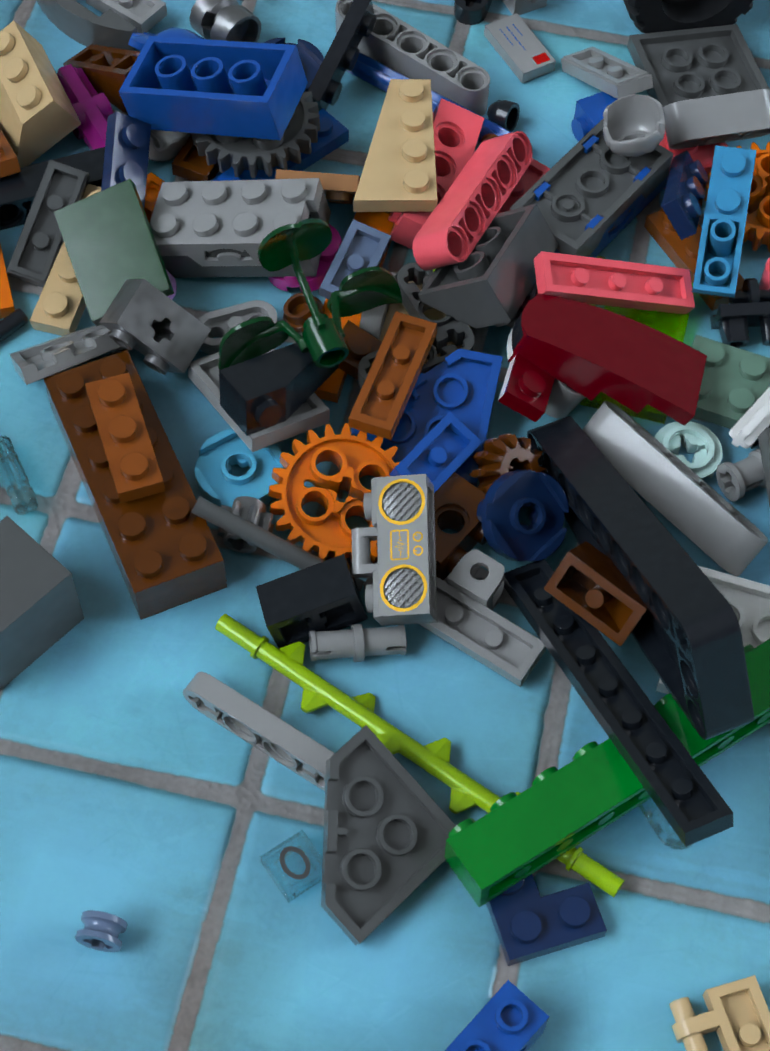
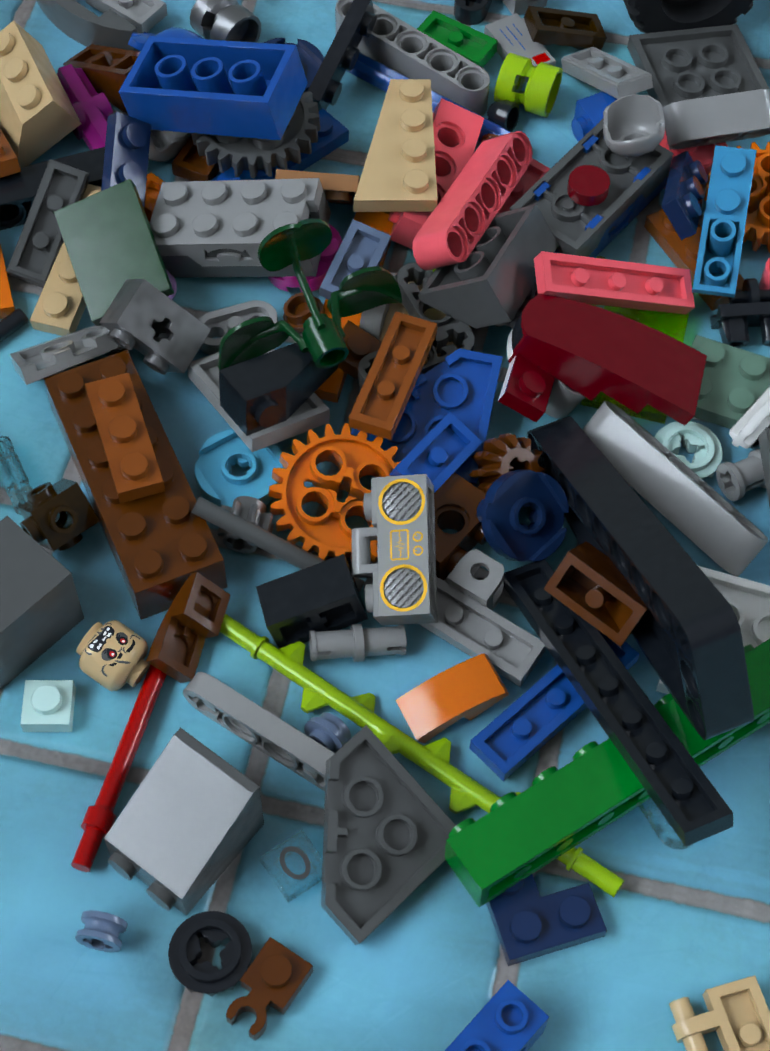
none -> dark brown brick [17,478,100,551]
none -> light aqua plate [20,680,76,732]
none -> red bar [71,664,167,872]
none -> tan head [76,620,150,691]
none -> slope [104,727,264,916]
none -> reddish brown slope [146,572,231,683]
none -> black gear [168,911,253,997]
none -> reddish brown plate [226,937,313,1041]
none -> sand blue plate [304,712,351,753]
none -> orange slope [395,653,509,743]
none -> green plate [417,10,498,68]
none -> blue plate [469,630,639,782]
none -> lime wheel [494,52,562,118]
none -> dark brown plate [524,6,607,50]
none -> dark red tile [567,165,610,206]

